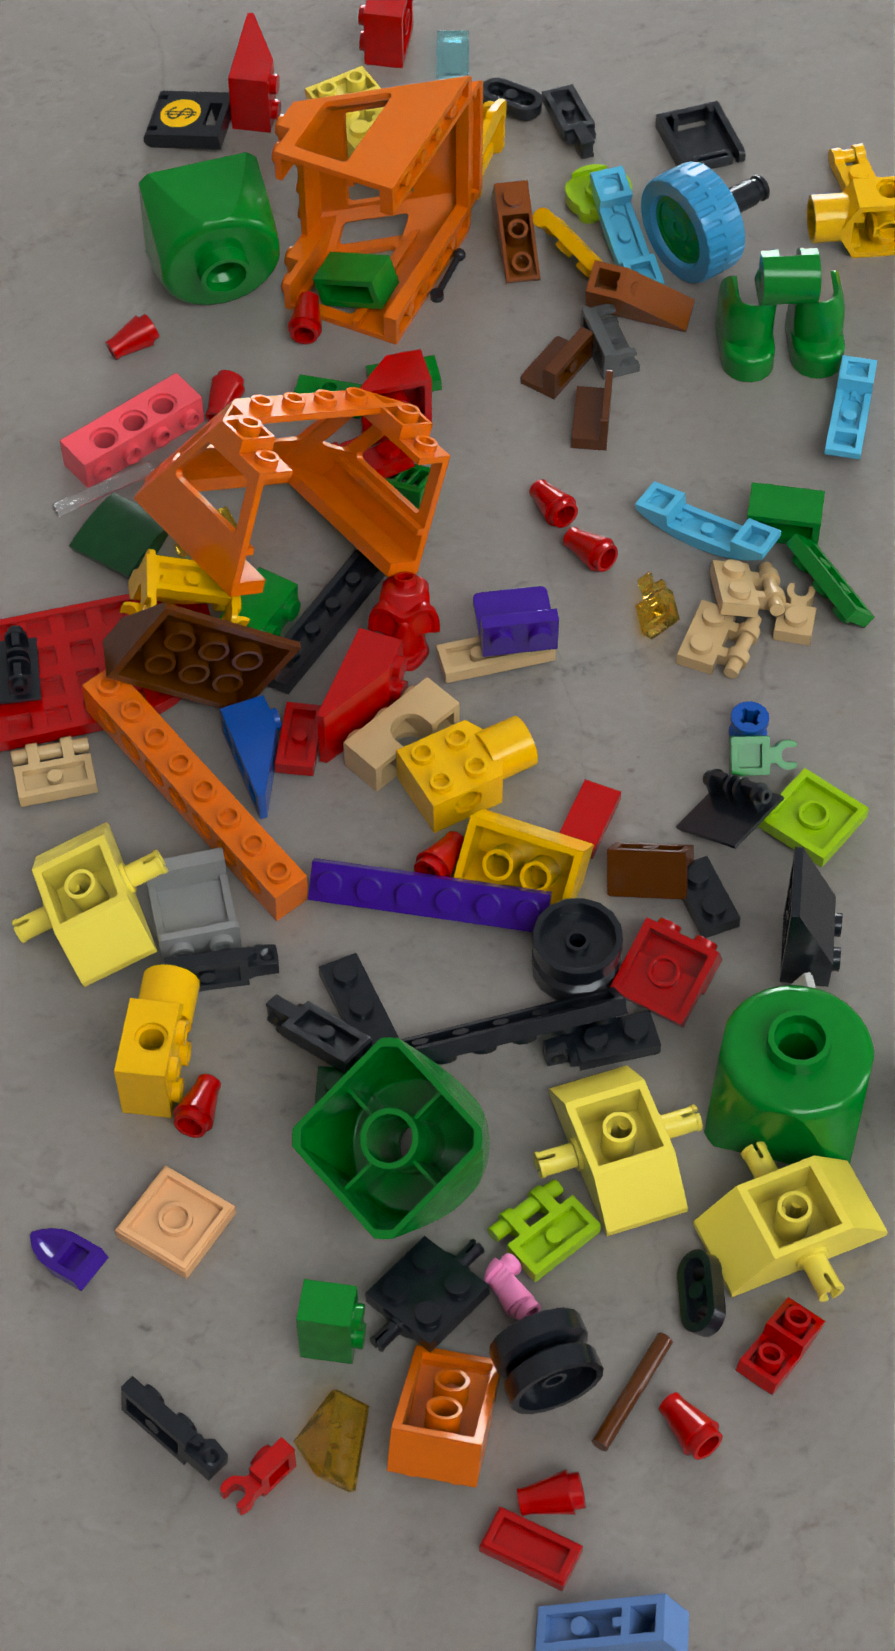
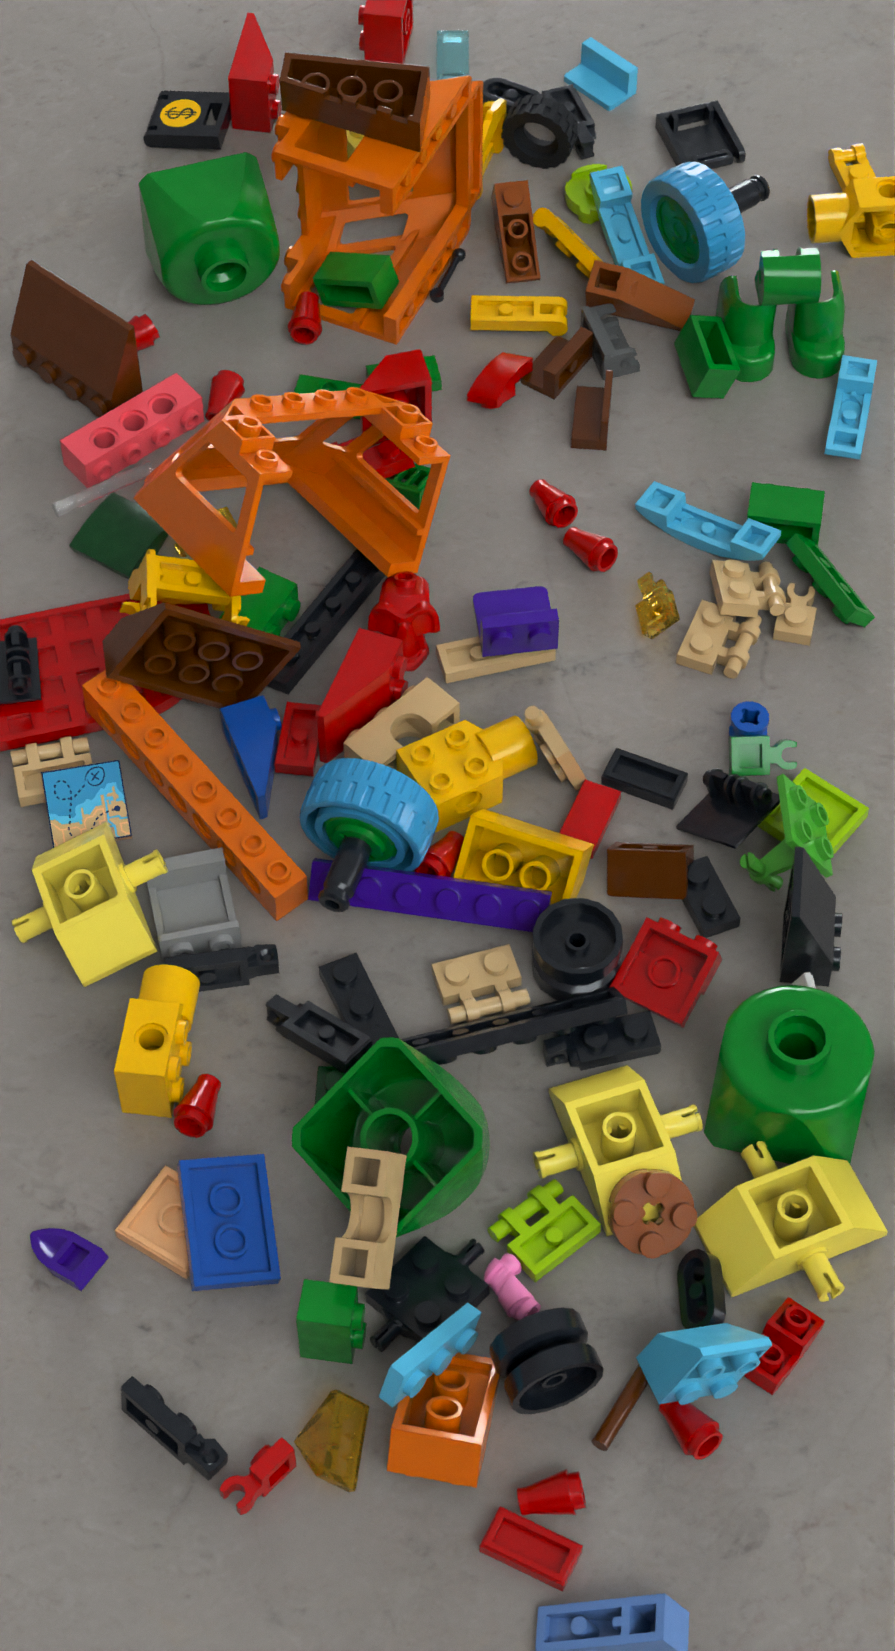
none -> reddish brown slope [10,260,143,417]
none -> tile [41,760,132,848]
none -> blue plate [177,1154,281,1291]
none -> reddish brown wedge [279,52,430,152]
none -> dark azure wheel [299,758,439,912]
none -> tan arch [329,1147,407,1290]
none -> medium azure plate [379,1302,482,1408]
none -> tan plate [432,944,530,1025]
none -> red slope [467,352,533,409]
none -> yellow plate [471,295,568,336]
none -> black tyre [501,94,579,169]
none -> tan plate [524,706,587,791]
none -> medium azure panel [564,37,638,111]
none -> black tile [601,748,688,810]
none -> dark orange plate [608,1169,698,1259]
none -> medium azure slope [636,1323,772,1405]
none -> green piece [674,315,741,399]
none -> bright green plate [740,774,834,892]

